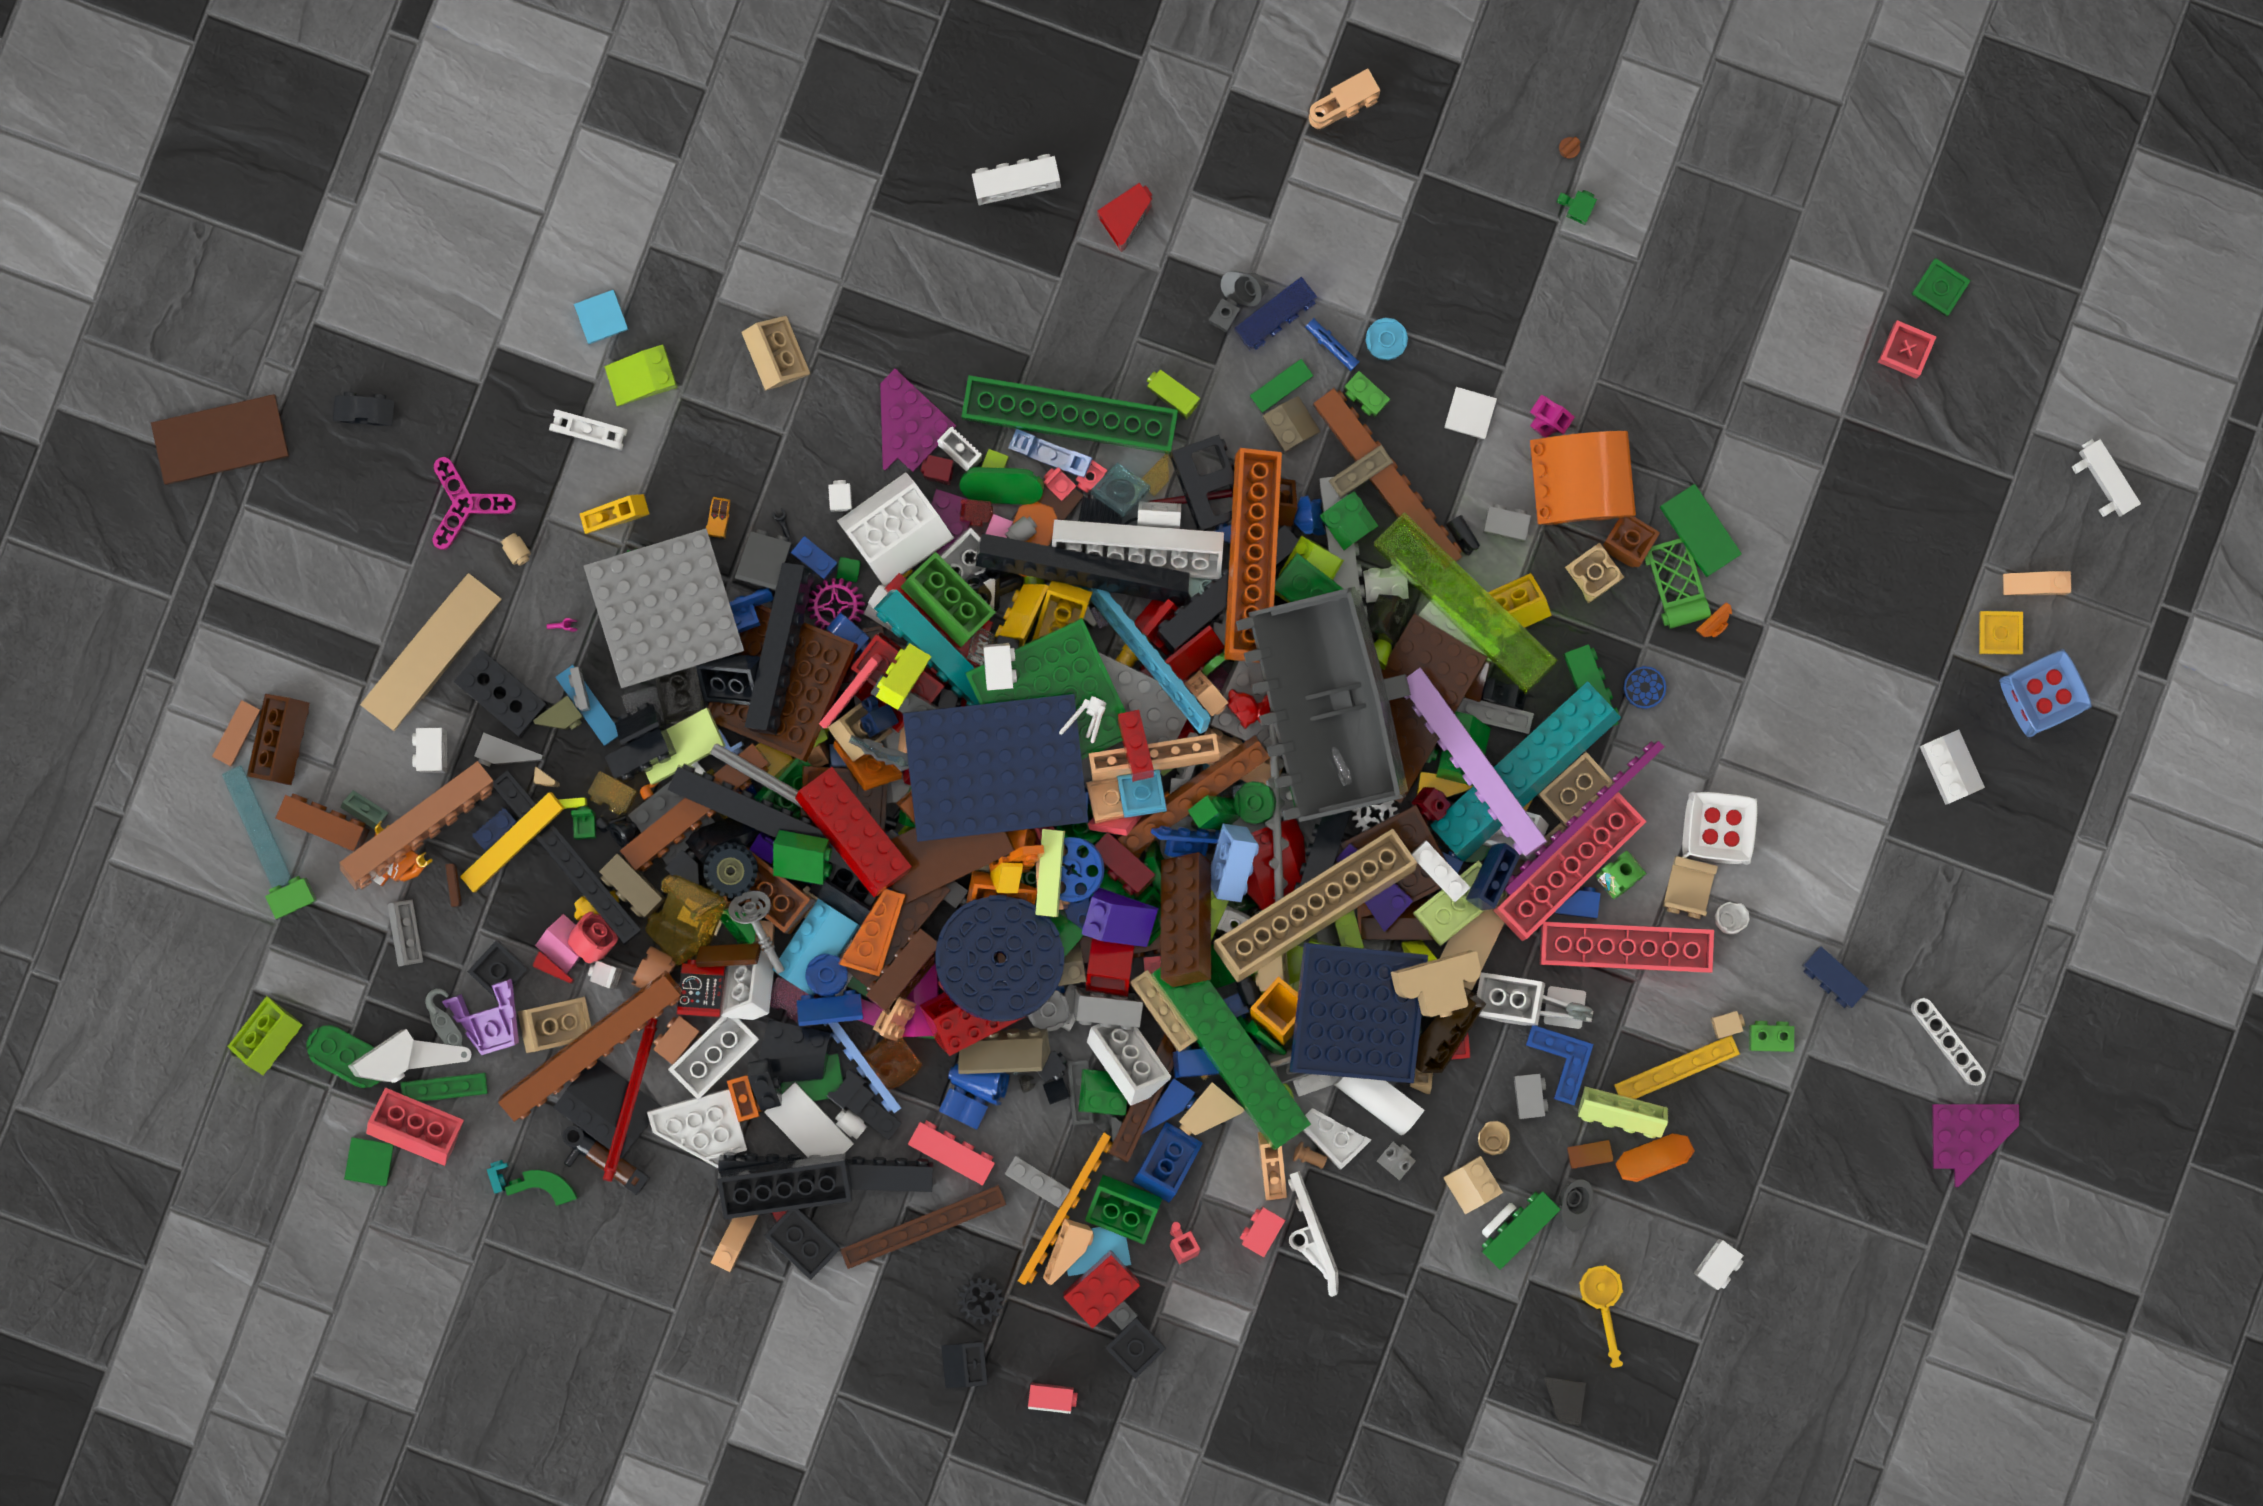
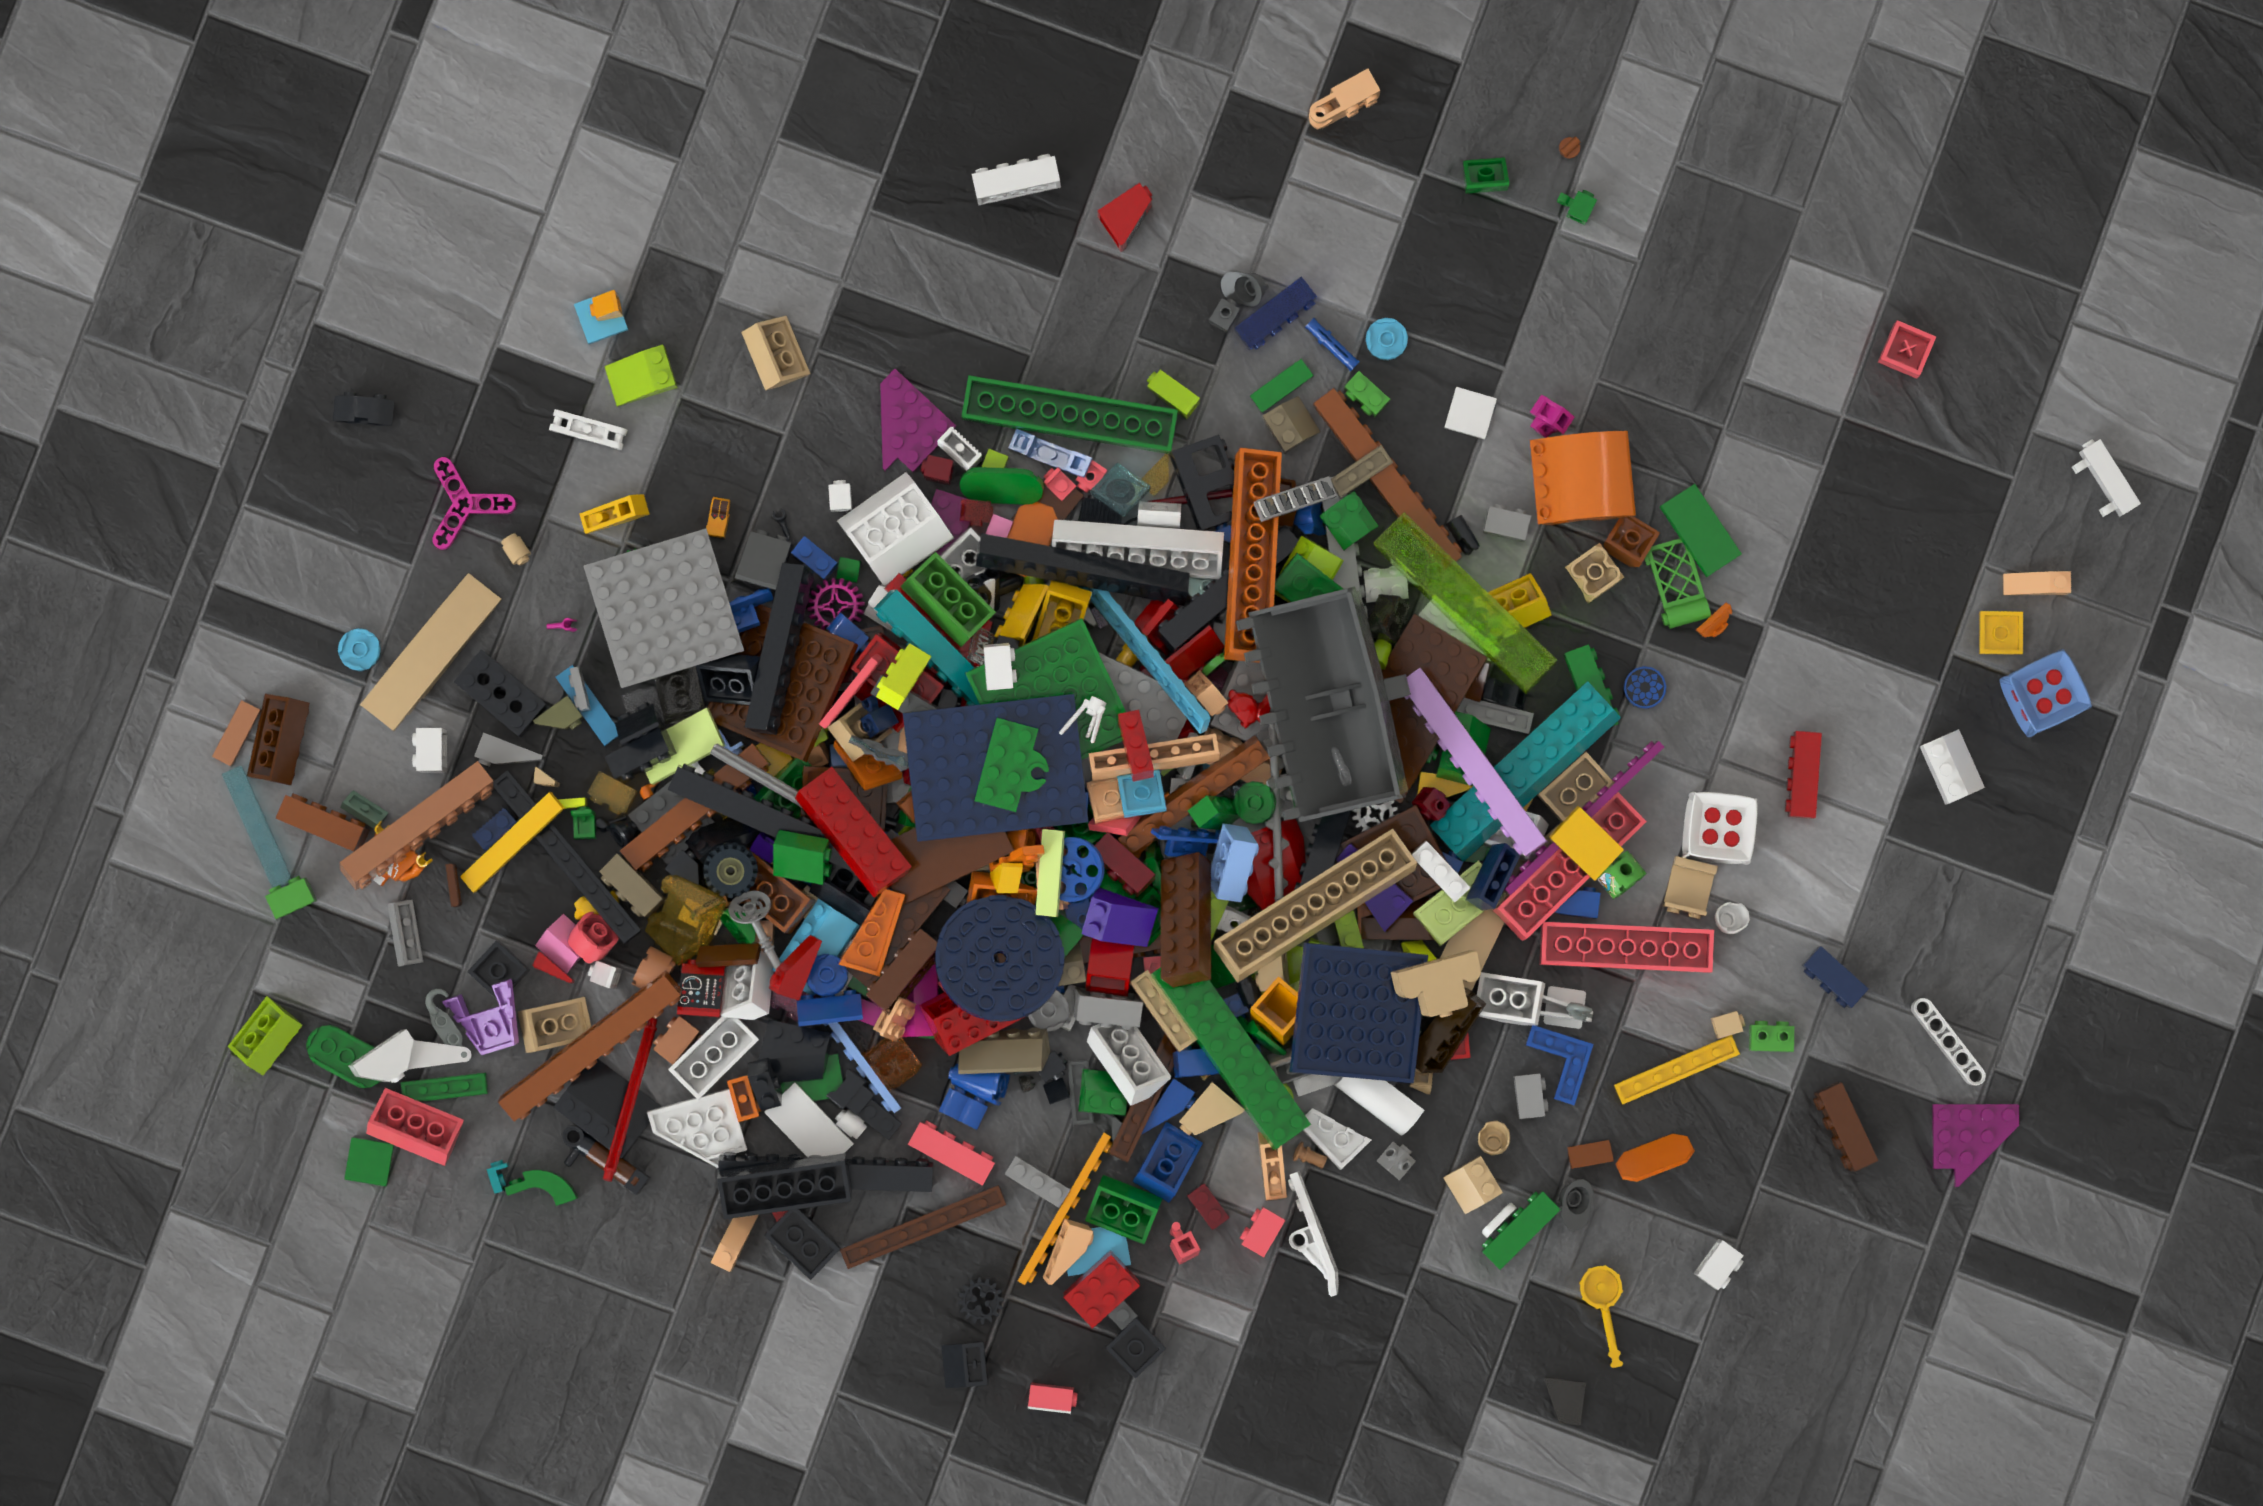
reddish brown tile [151,394,289,485] -> none
light grey brick [1005,516,1037,542] -> none
yellowish green slope [1578,1086,1668,1138] -> none
green tile [1912,258,1971,317] -> none
none -> medium azure tile [338,628,381,671]
none -> light orange slope [589,290,623,321]
none -> red slope [769,935,822,1001]
none -> green plate [974,718,1049,812]
none -> dark red brick [1187,1183,1230,1230]
none -> tile [1253,476,1337,522]
none -> green slope [1463,157,1509,194]
none -> yellow tile [1549,806,1624,881]
none -> red brick [1785,731,1822,819]
none -> reddish brown brick [1813,1082,1878,1171]

